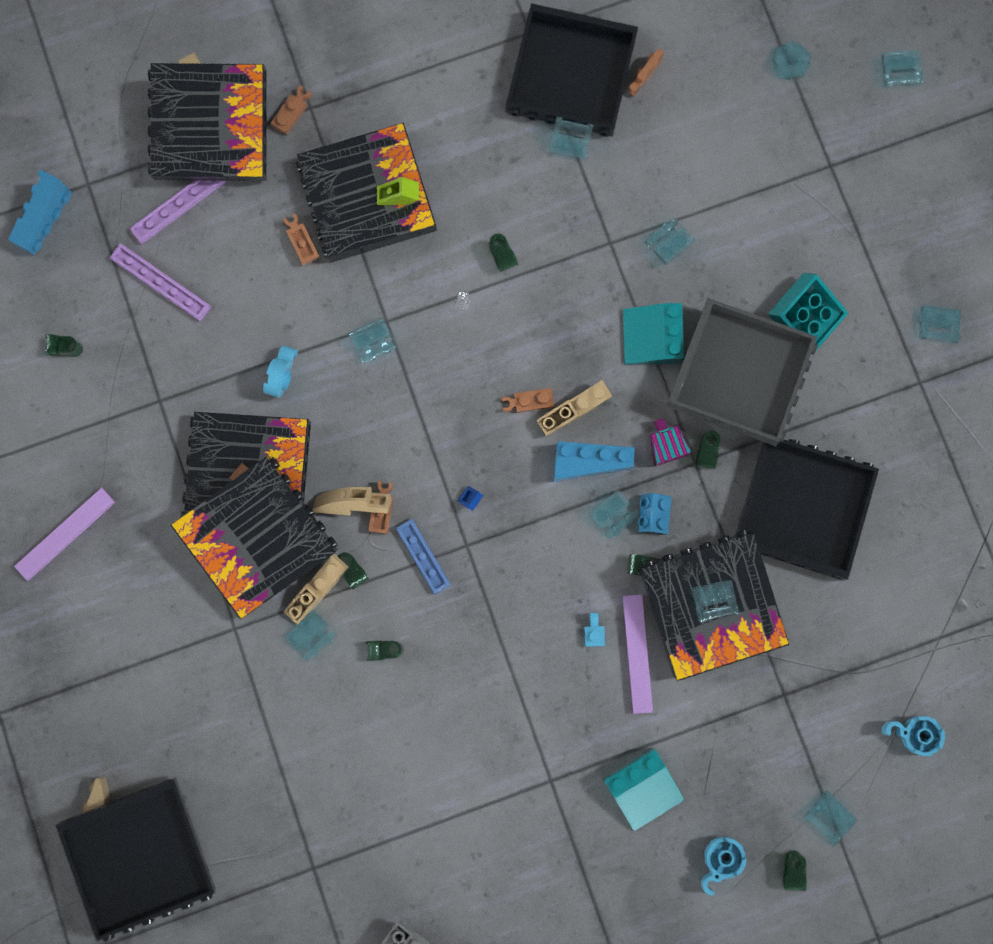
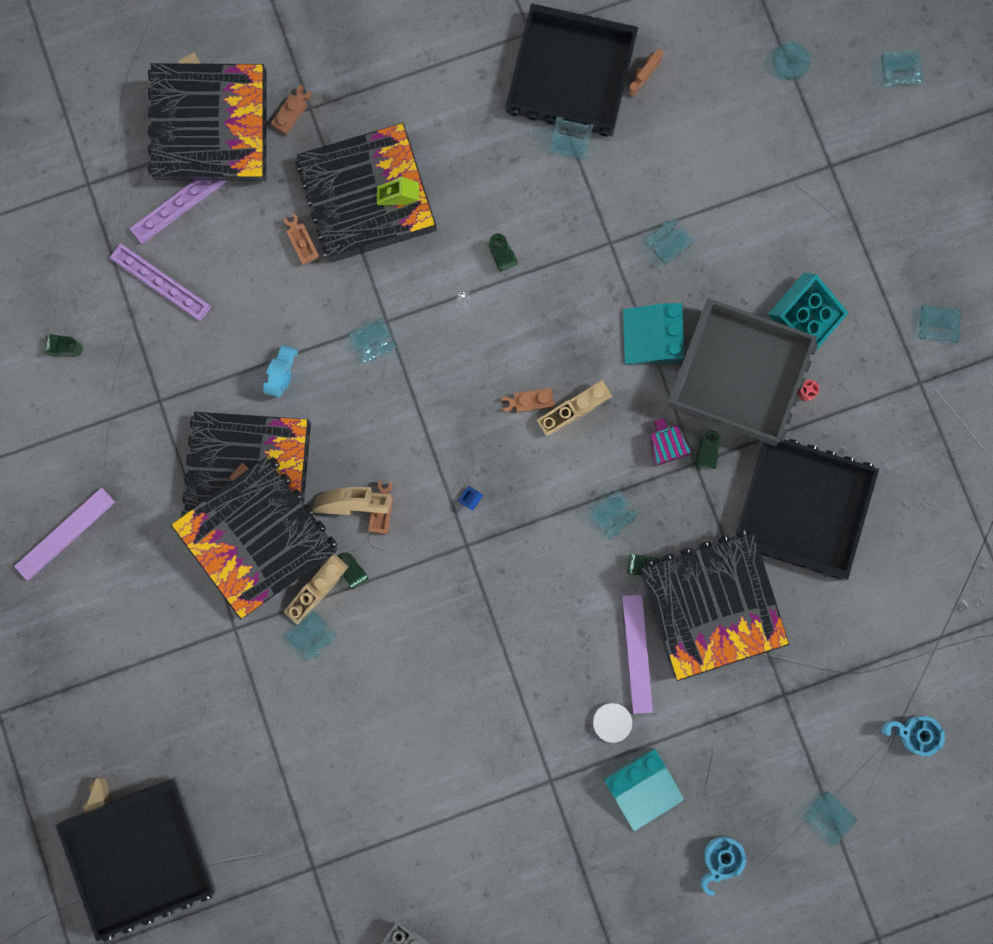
dark azure wedge [8,169,72,255] -> none
clear green piece [366,640,404,661] -> none
medium blue tile [396,519,451,595] -> none
dark azure wedge [554,441,635,482] -> none
medium azure plate [584,613,605,646] -> none
dark azure bracket [638,493,672,535] -> none
clear light blue plate [692,579,739,623] -> none
clear green piece [783,850,807,891] -> none
none -> white tile [593,703,632,743]
none -> coral wheel [797,380,819,401]

